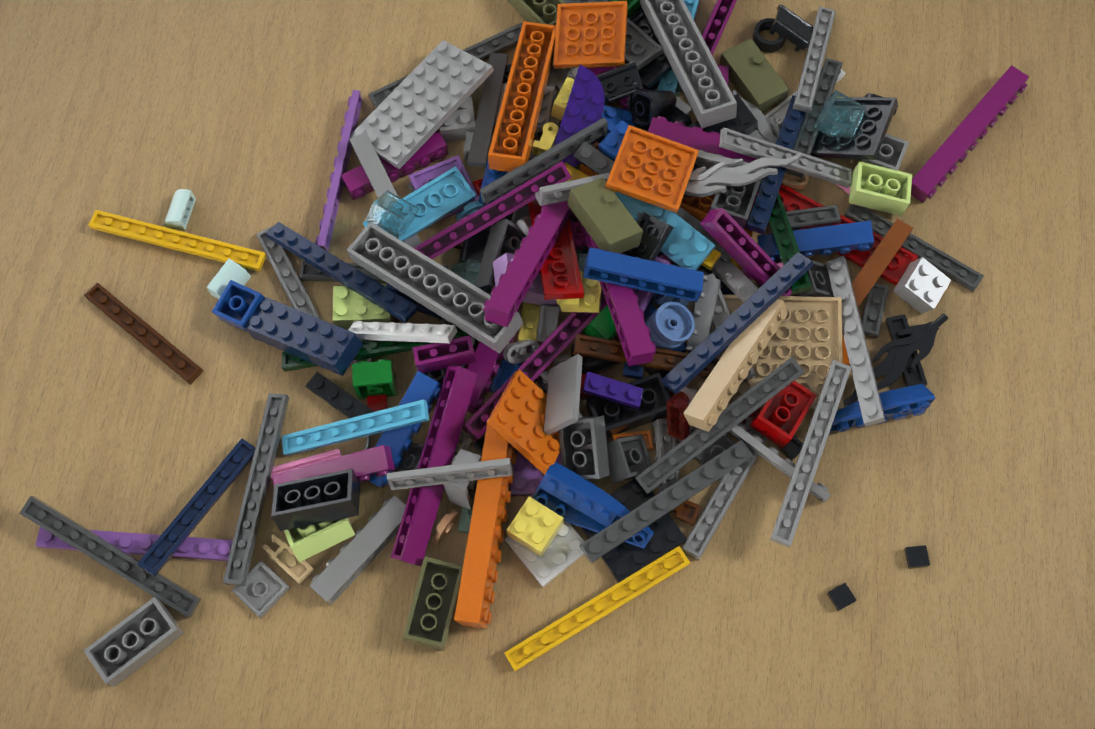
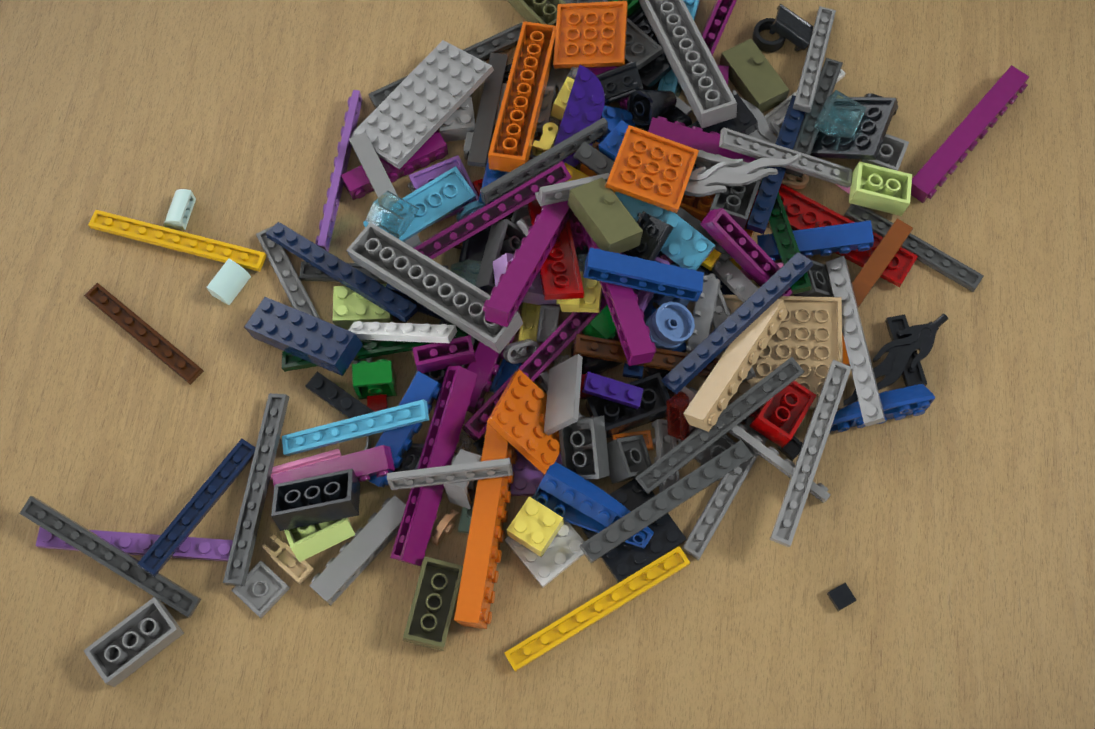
blue brick [212,280,264,333] -> none
reddish brown plate [669,500,701,526] -> none
dark grey tile [786,205,841,230] -> none
dark grey tile [861,283,889,339] -> none
brick [893,257,951,314] -> none
black tile [904,545,930,569] -> none

